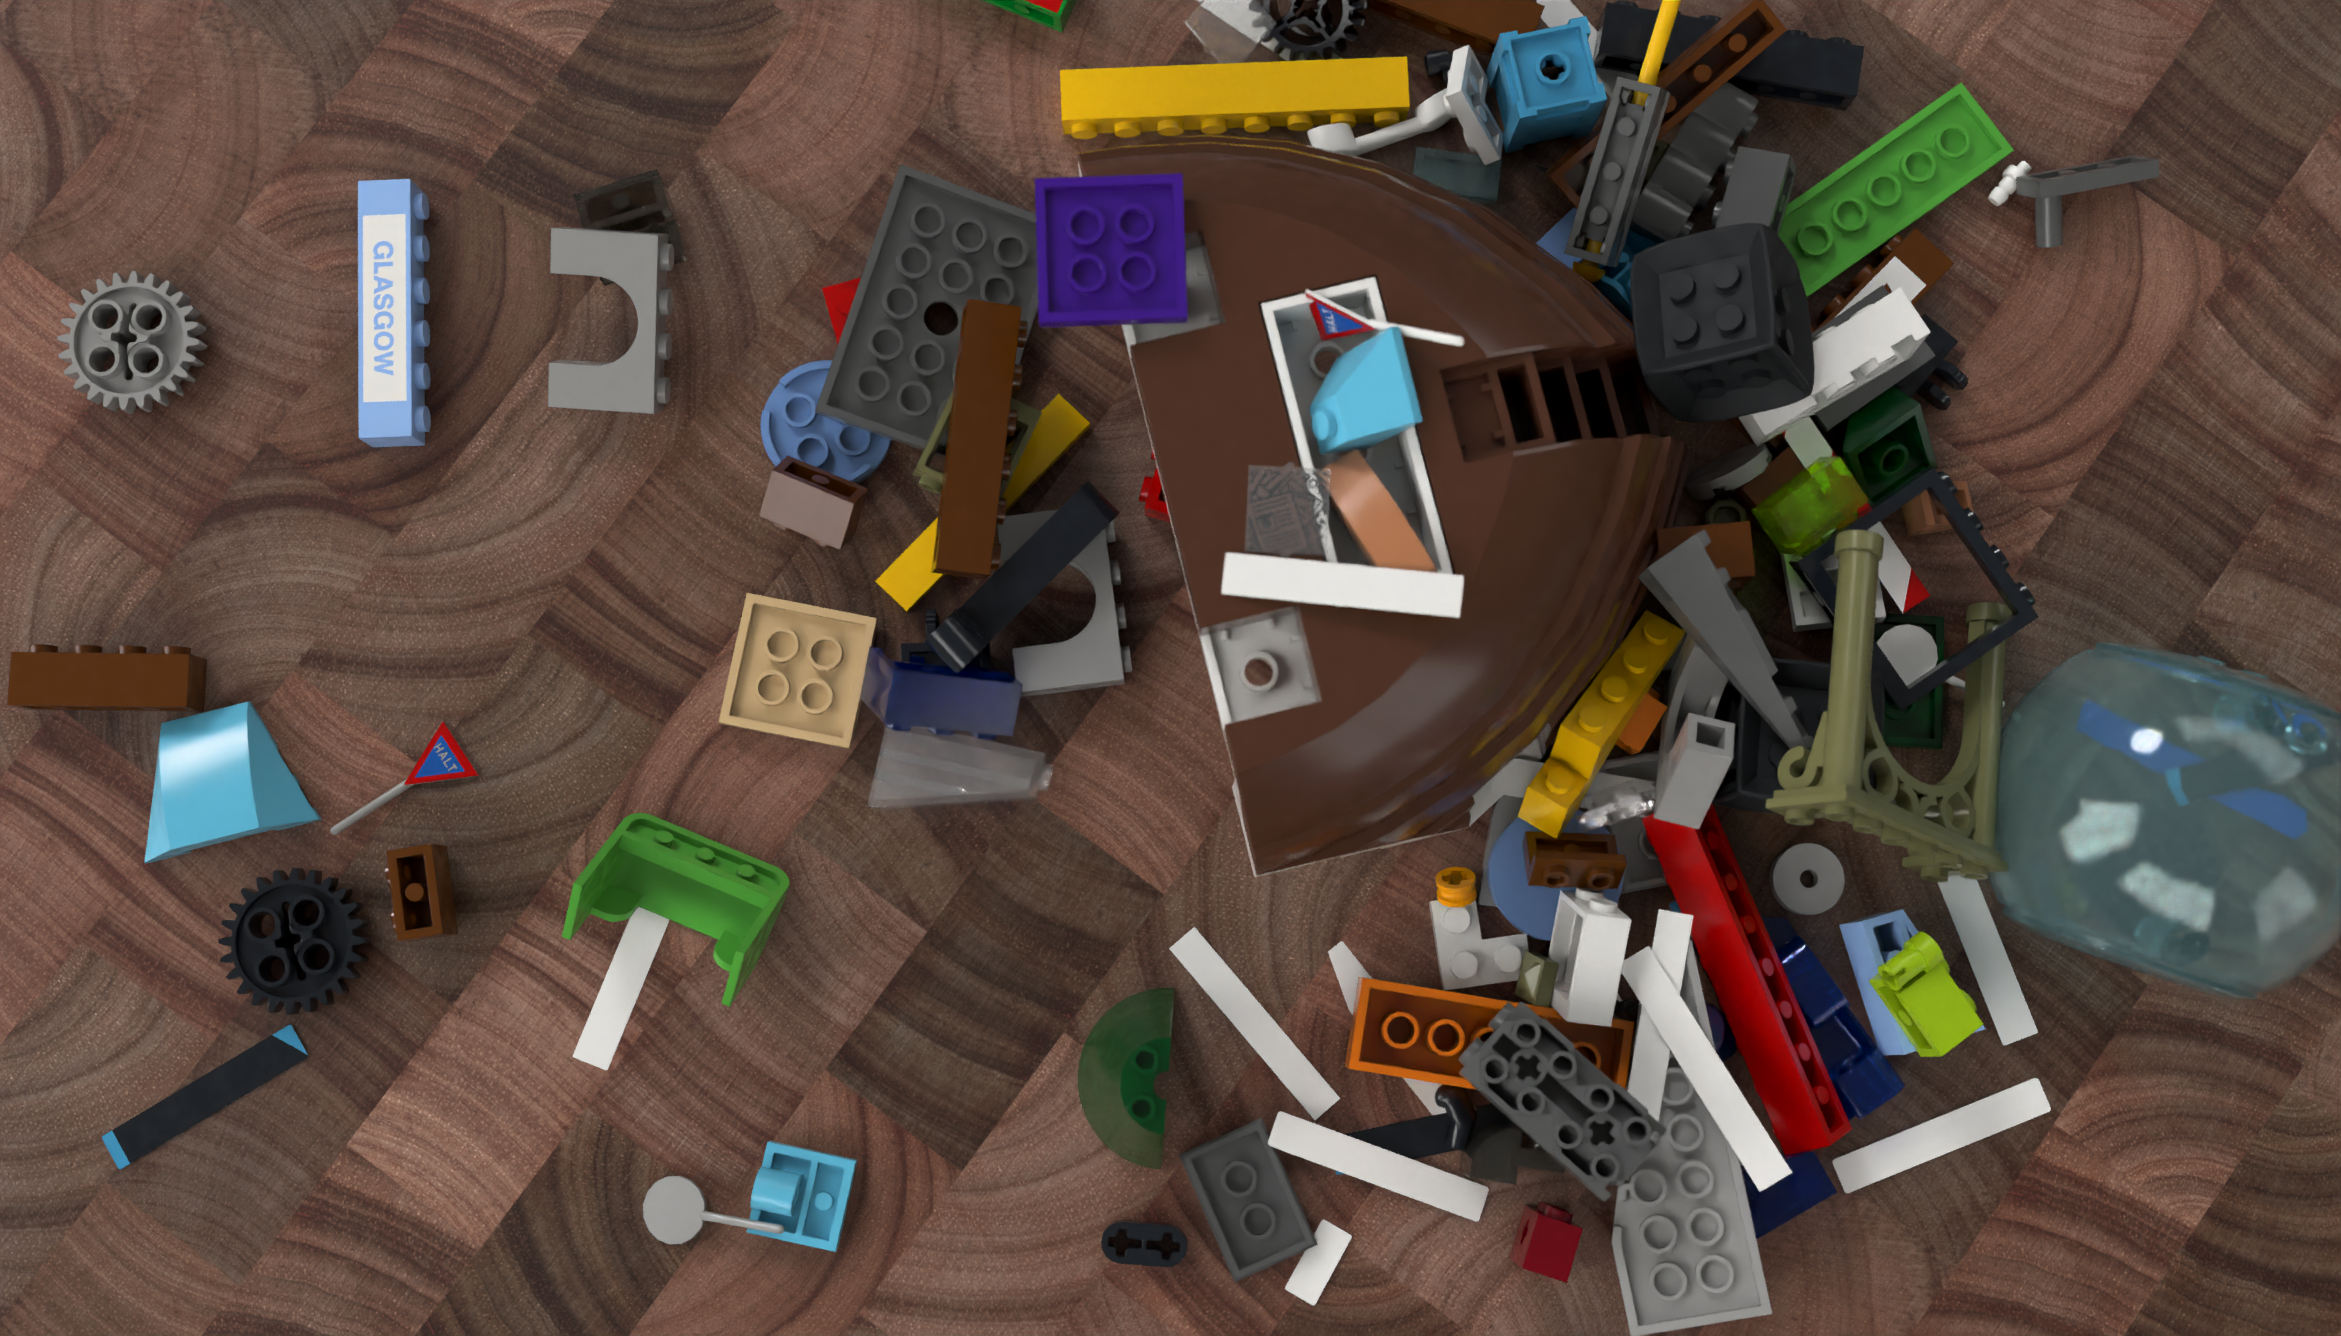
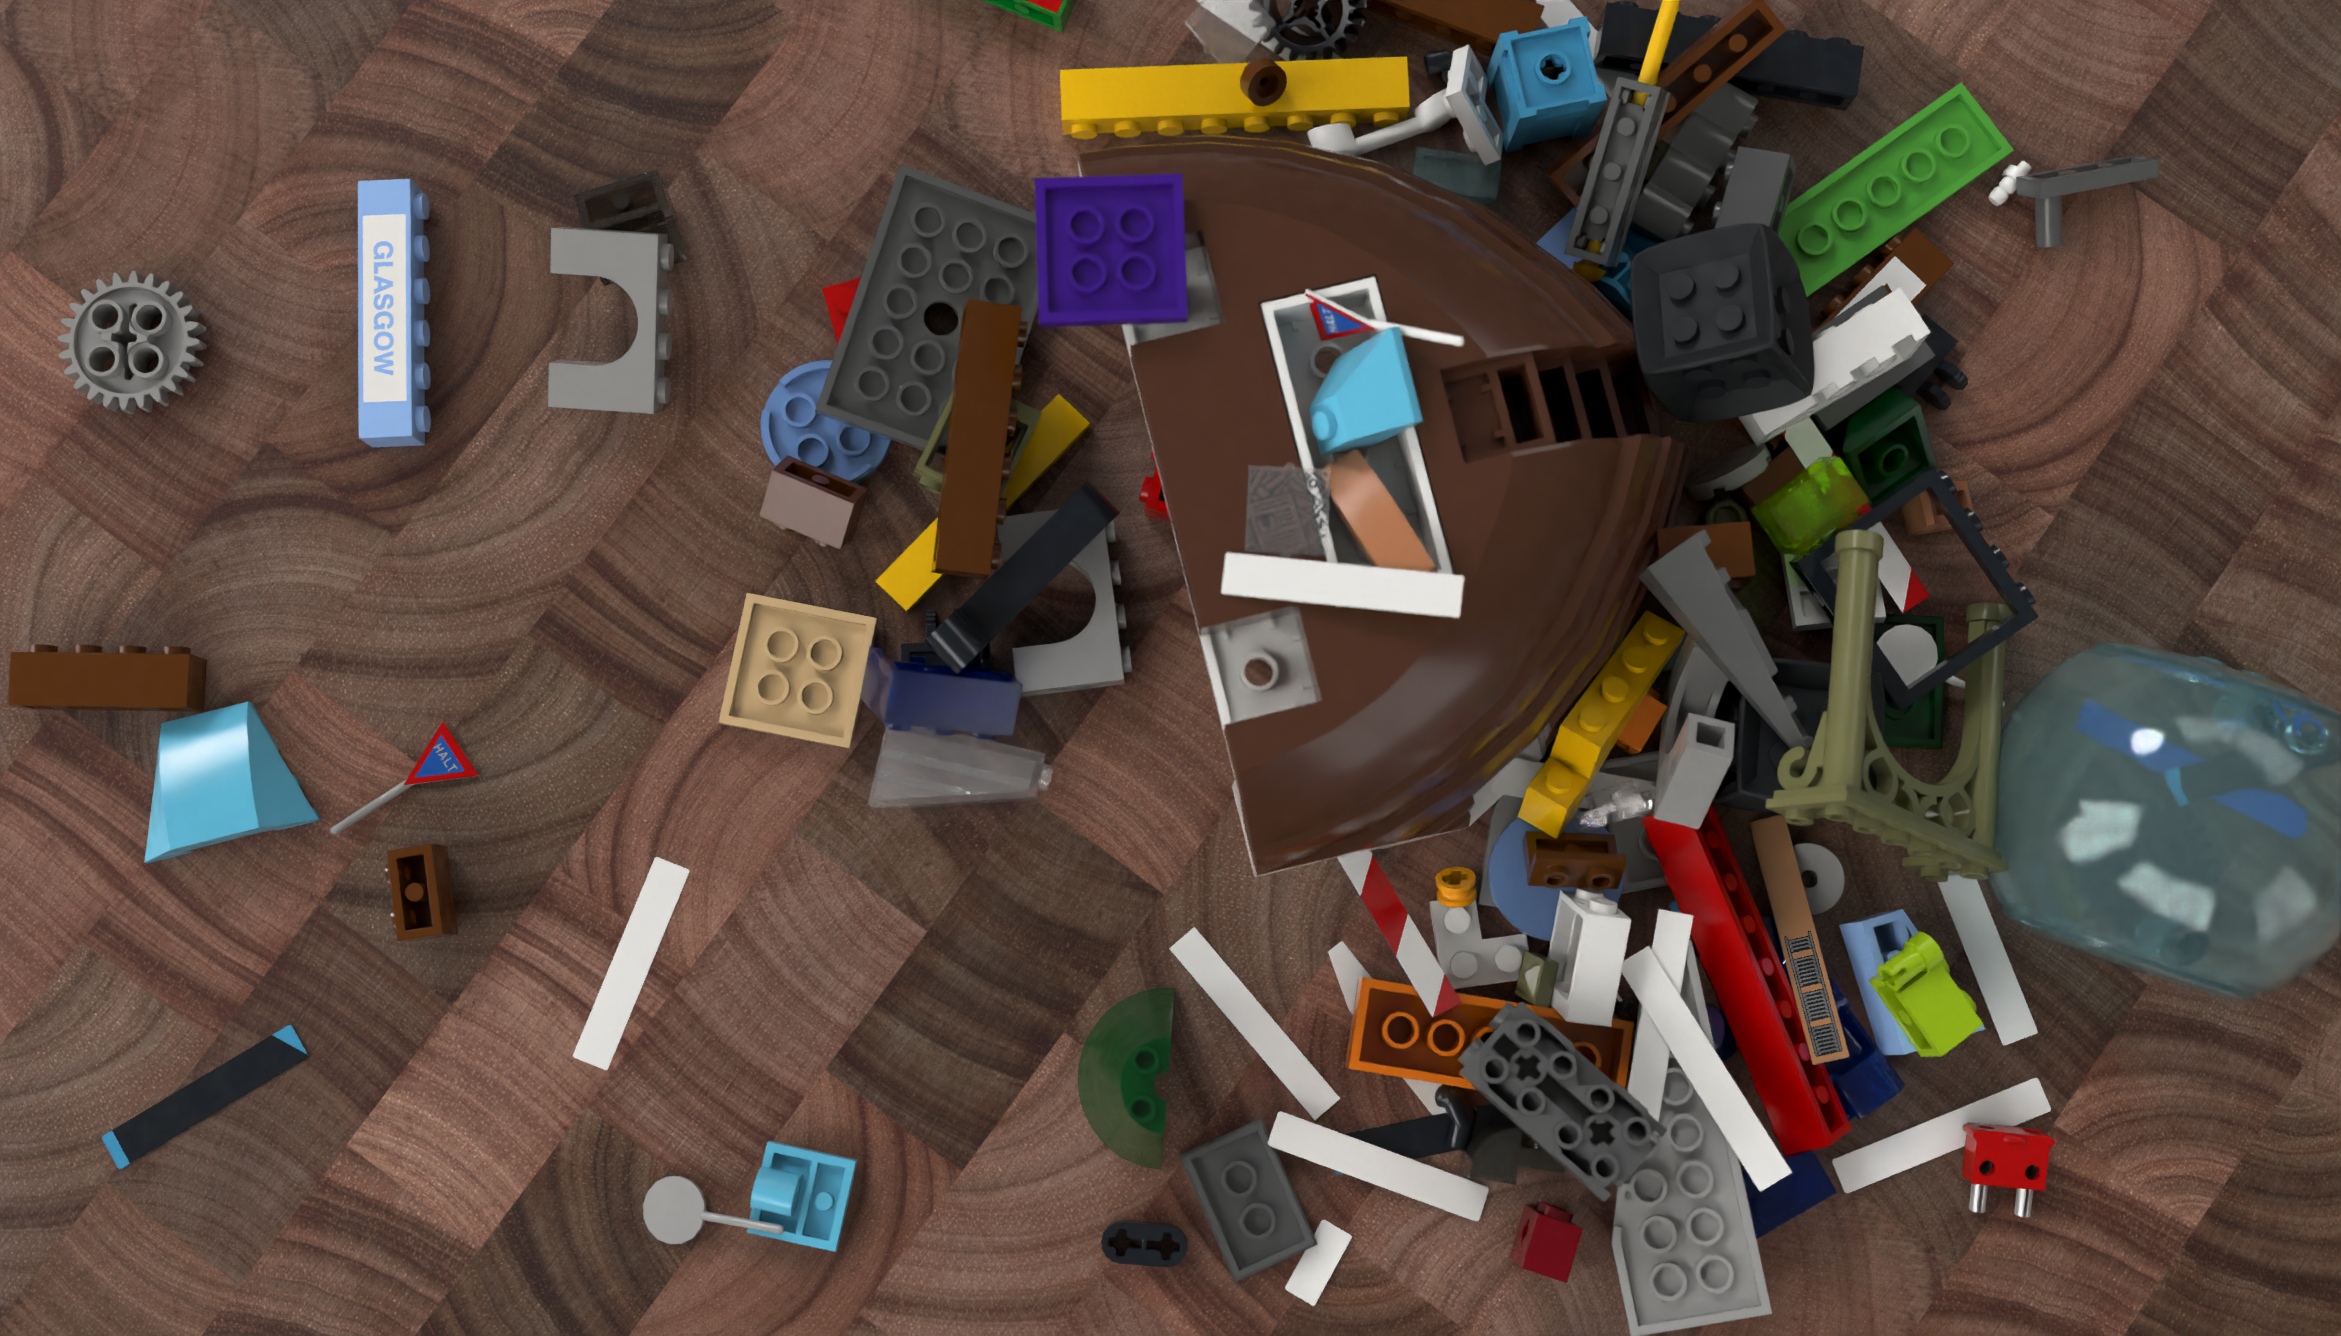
black gear [218,868,372,1015] -> none
bright green windscreen [562,813,789,1007] -> none
none -> reddish brown tile [1240,58,1287,106]
none -> sticker [1337,851,1462,1018]
none -> medium nougat sticker [1749,815,1850,1065]
none -> red piece [1962,1122,2055,1218]

